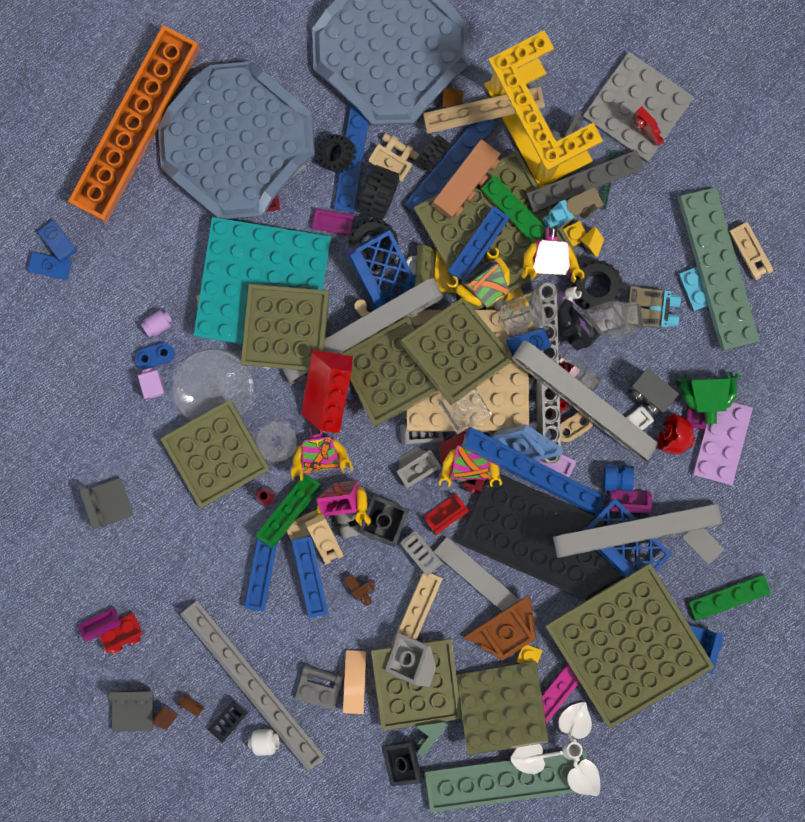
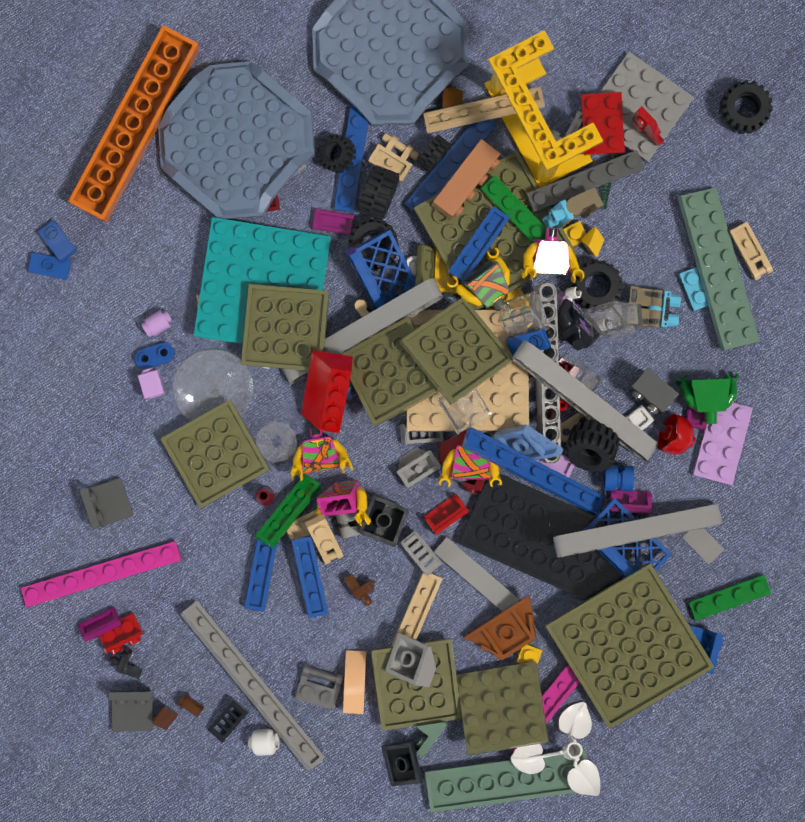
none -> dark pink plate [21,541,182,607]
none -> black piece [108,649,142,679]
none -> black tyre [565,421,620,472]
none -> red plate [581,92,625,155]
none -> black tyre [719,80,773,134]

